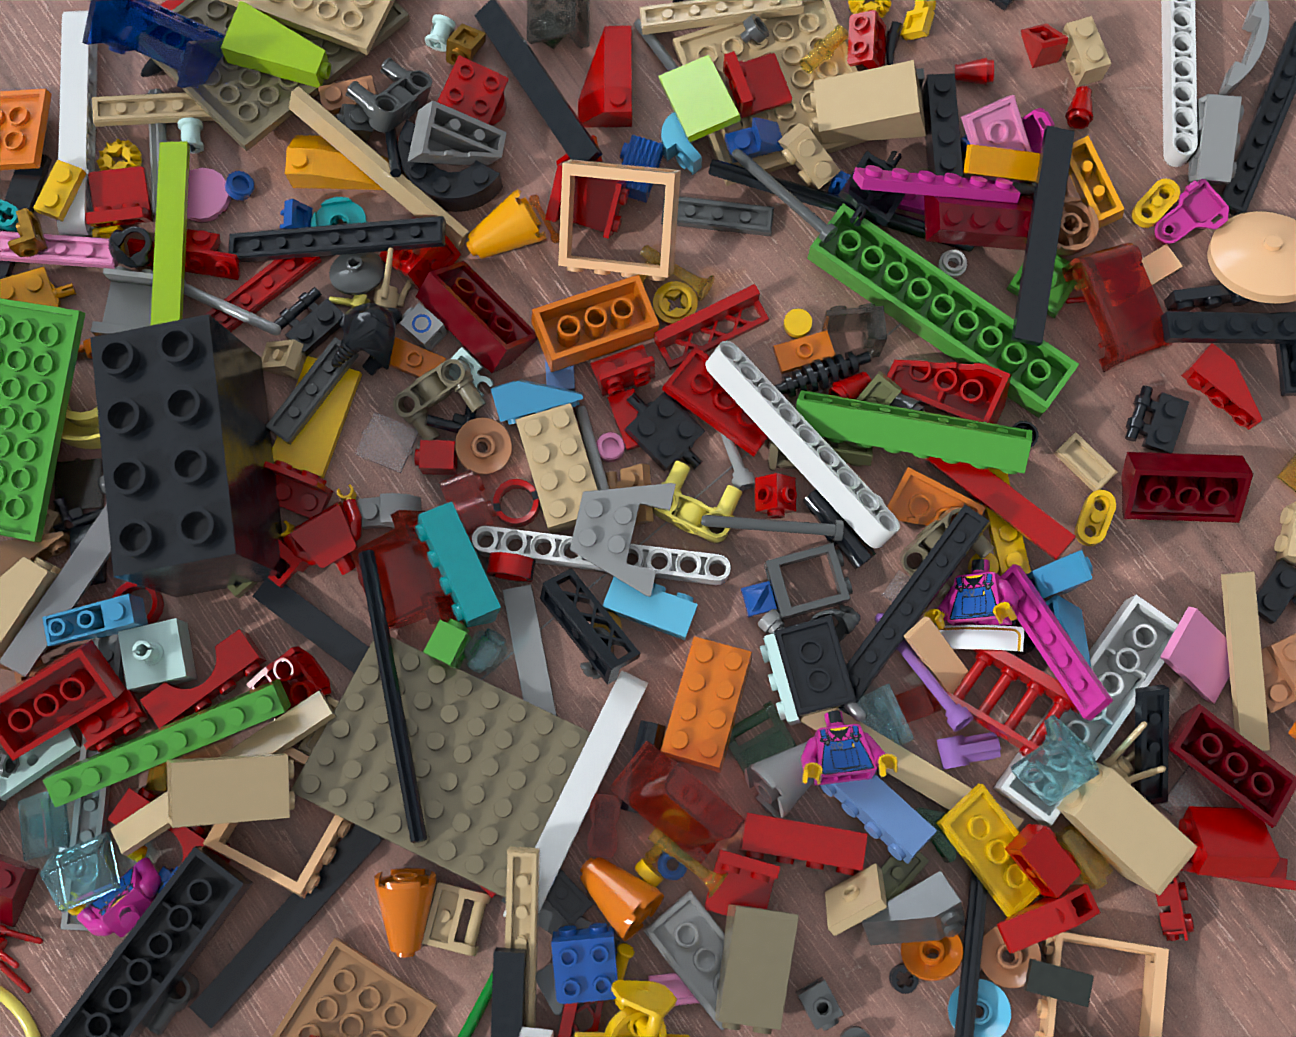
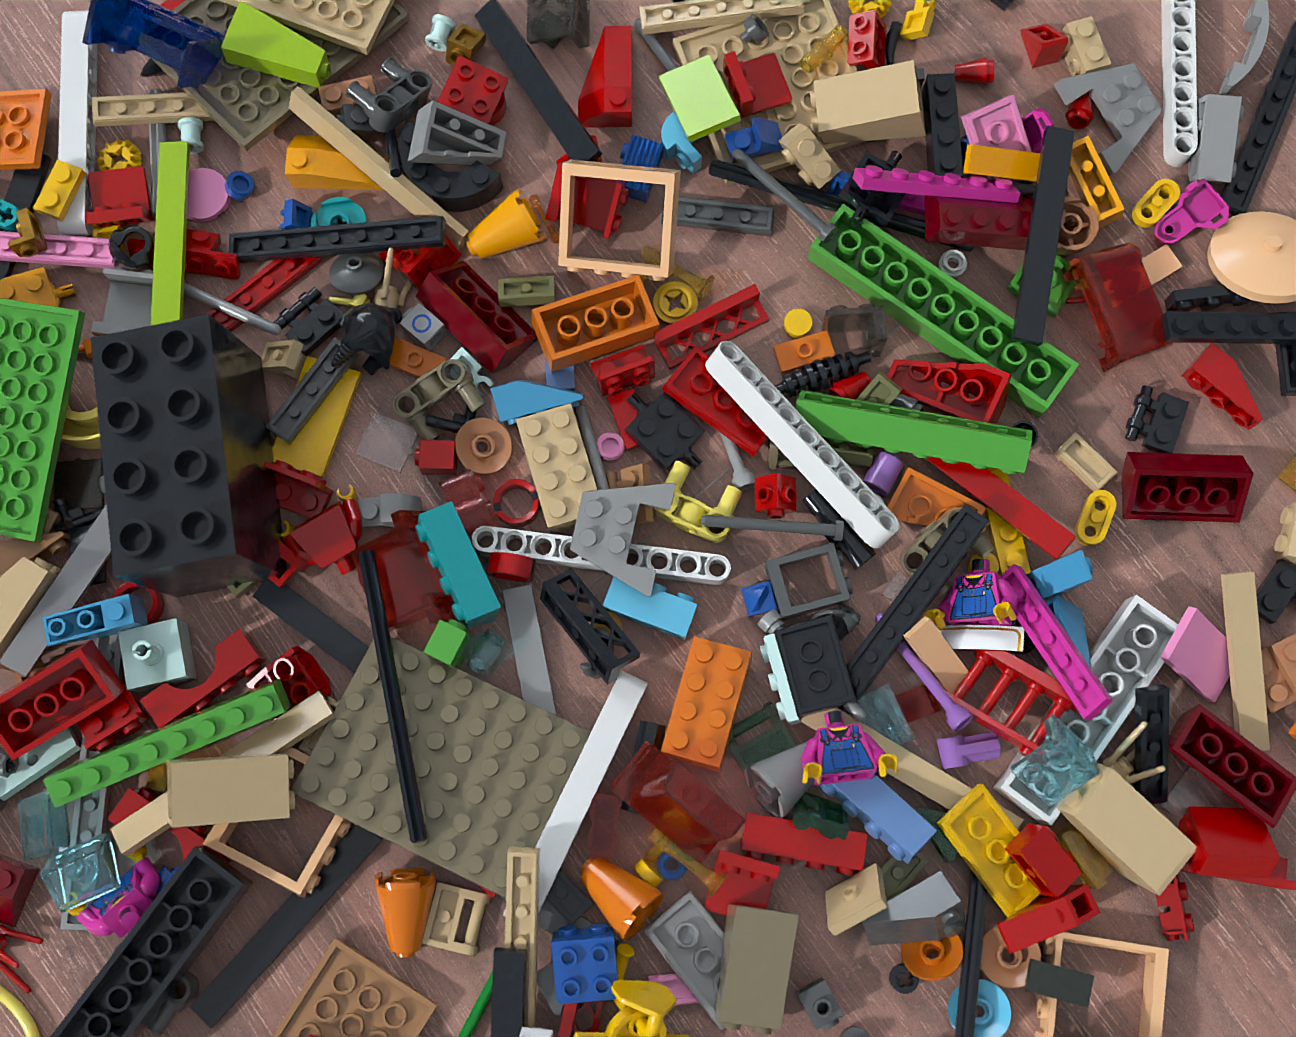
none -> olive plate [498,275,555,307]
none -> clear green plate [793,792,849,840]
none -> medium lavender brick [863,451,904,496]
none -> light grey wing [1053,63,1162,176]

